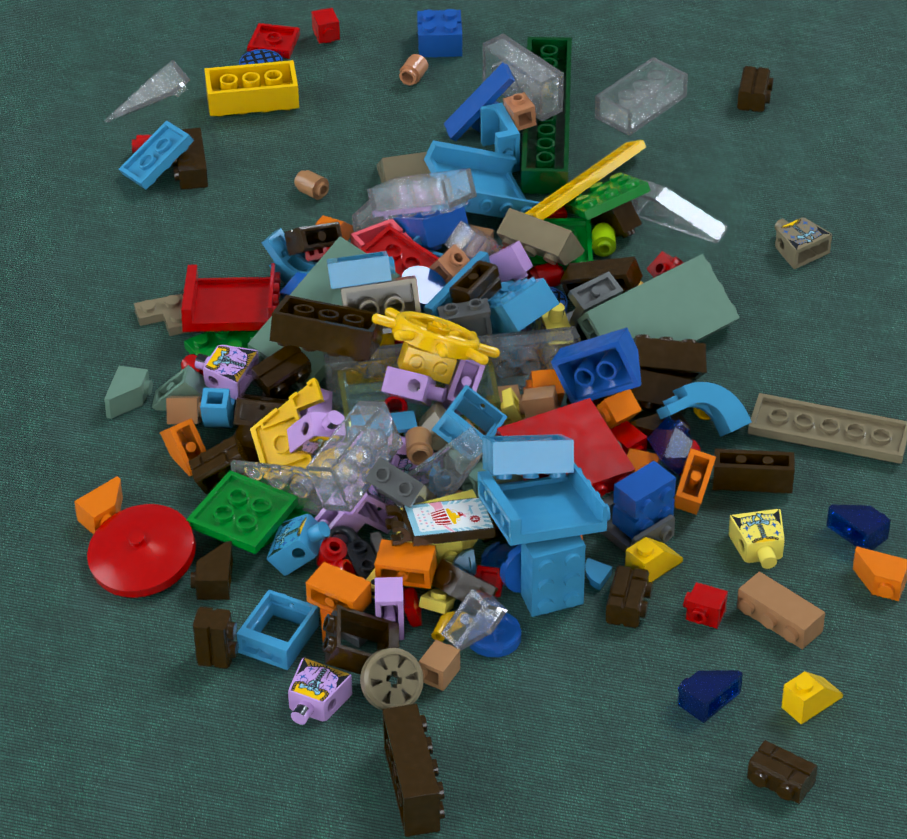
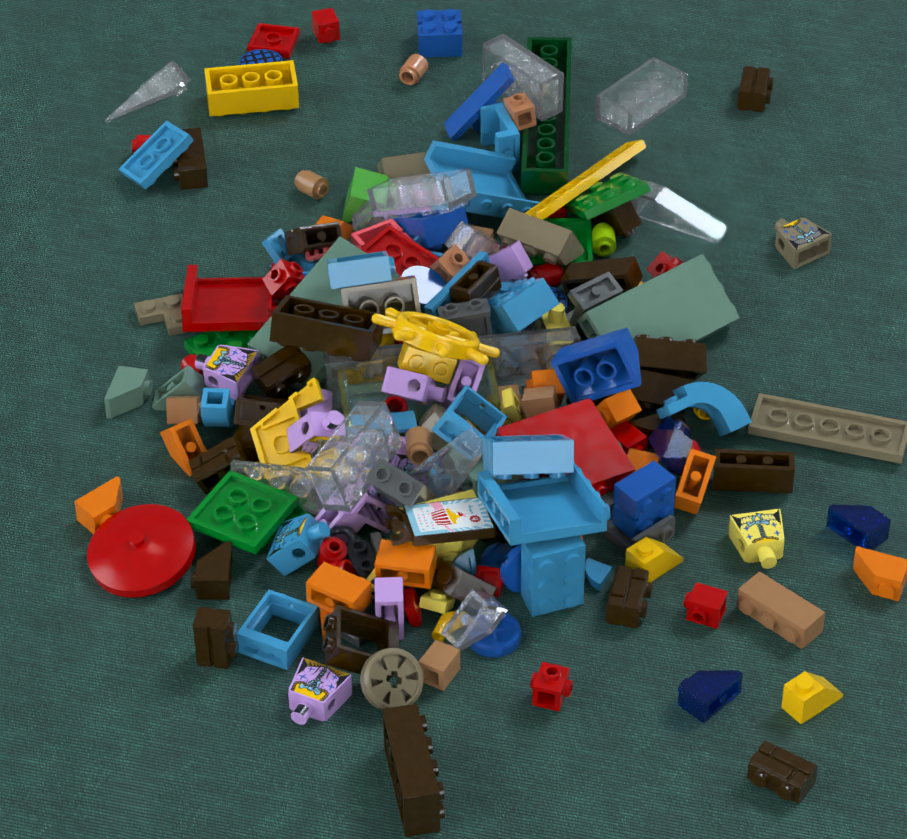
none -> red brick [263,259,304,300]
none -> bright green slope [342,167,390,223]
none -> red brick [530,662,573,712]

